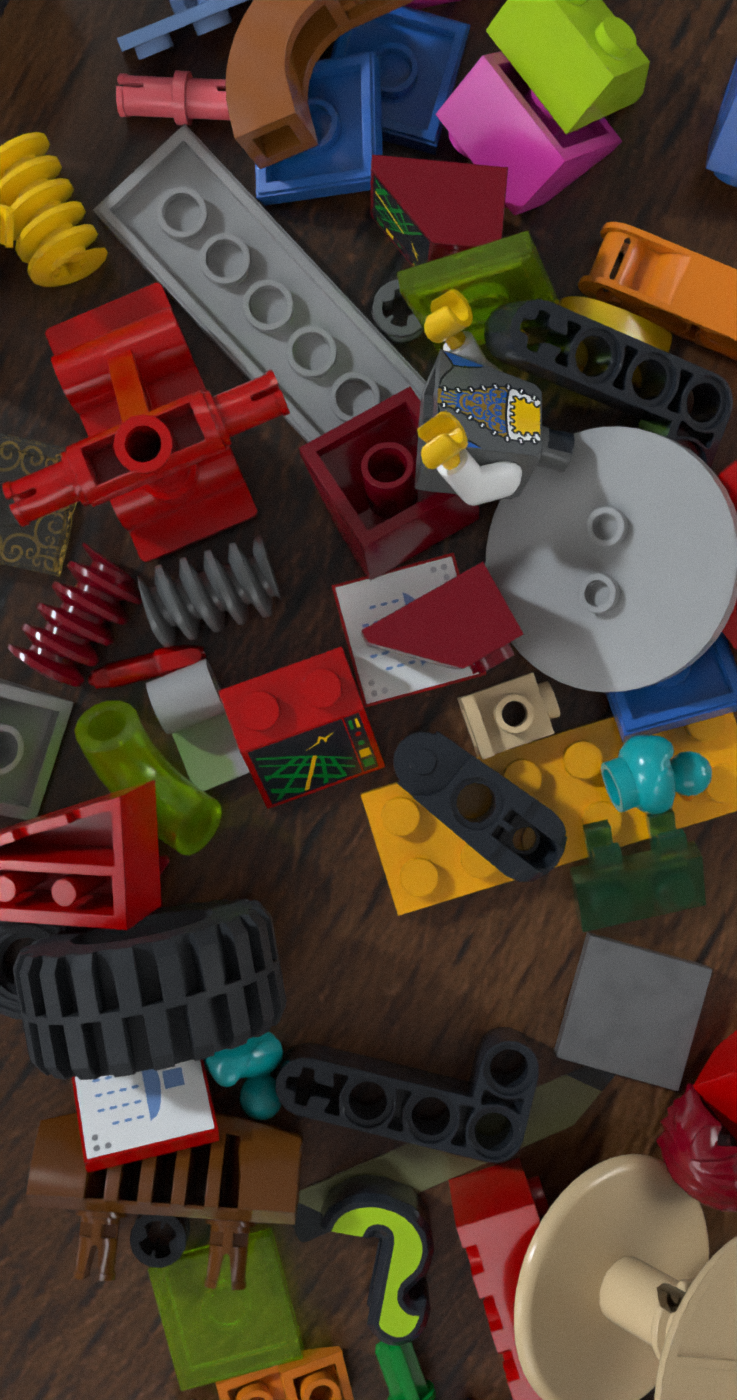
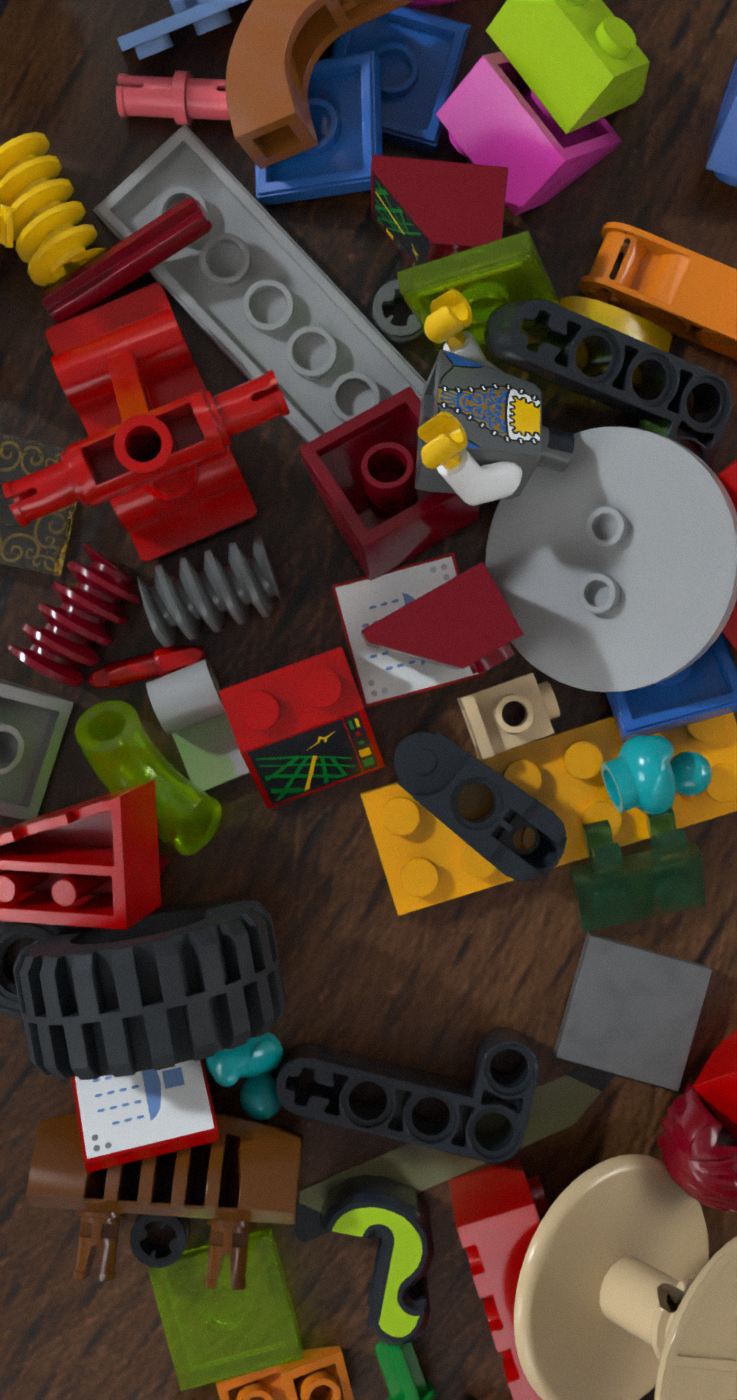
none -> dark red axle [41,198,212,323]

